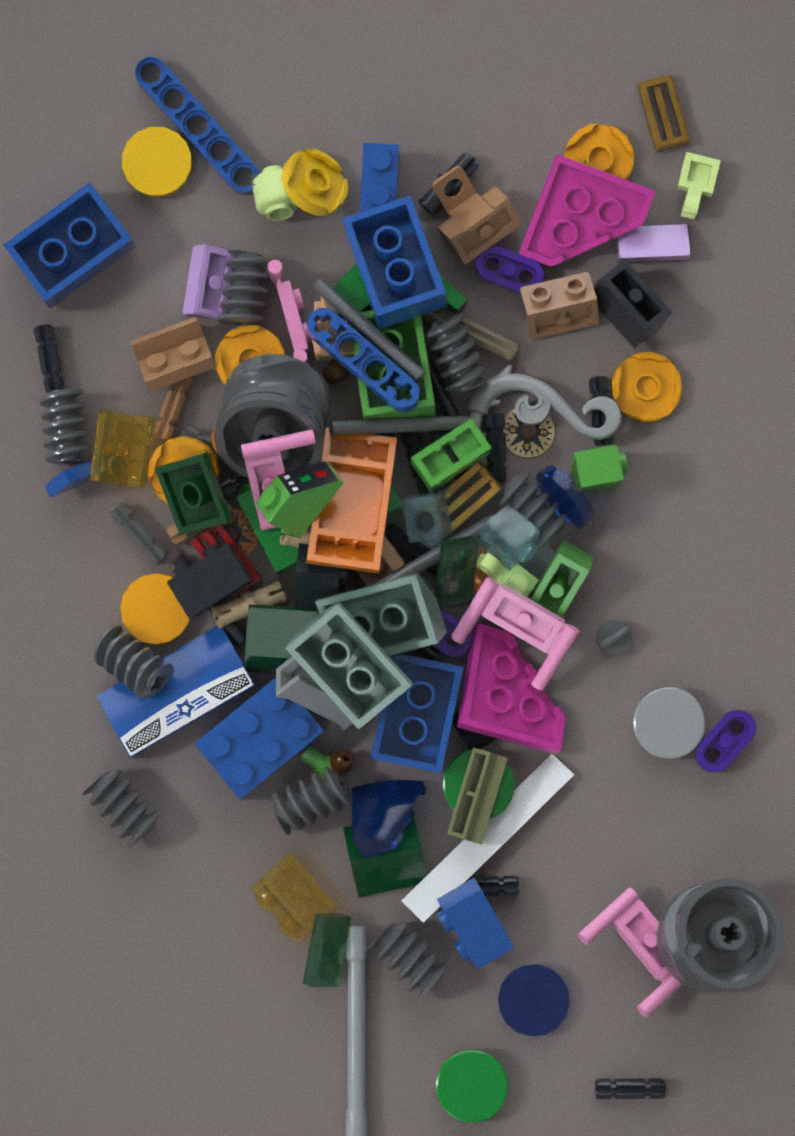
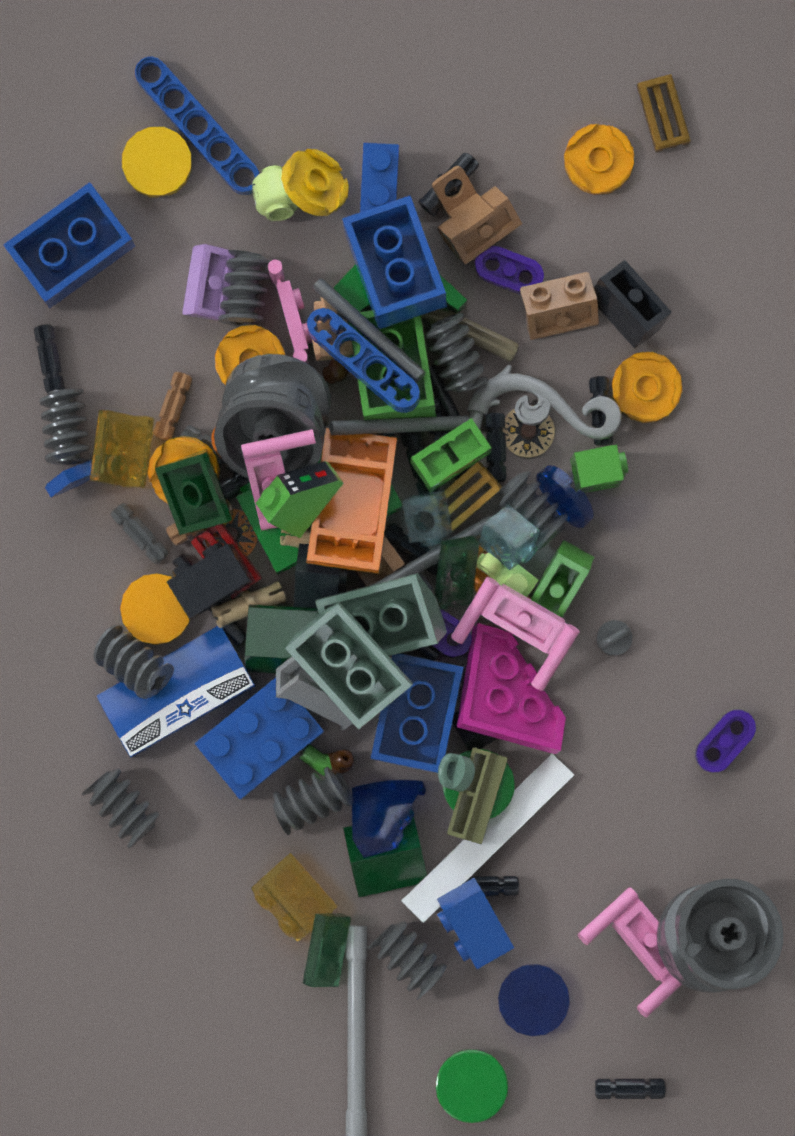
medium nougat bracket [131,317,216,392] -> none
dark pink plate [519,154,656,267] -> none
lavender slope [617,224,690,263] -> none
light grey tile [633,687,705,759] -> none
yellowish green plate [677,152,721,220] -> none
none -> sand green tile [438,753,475,792]

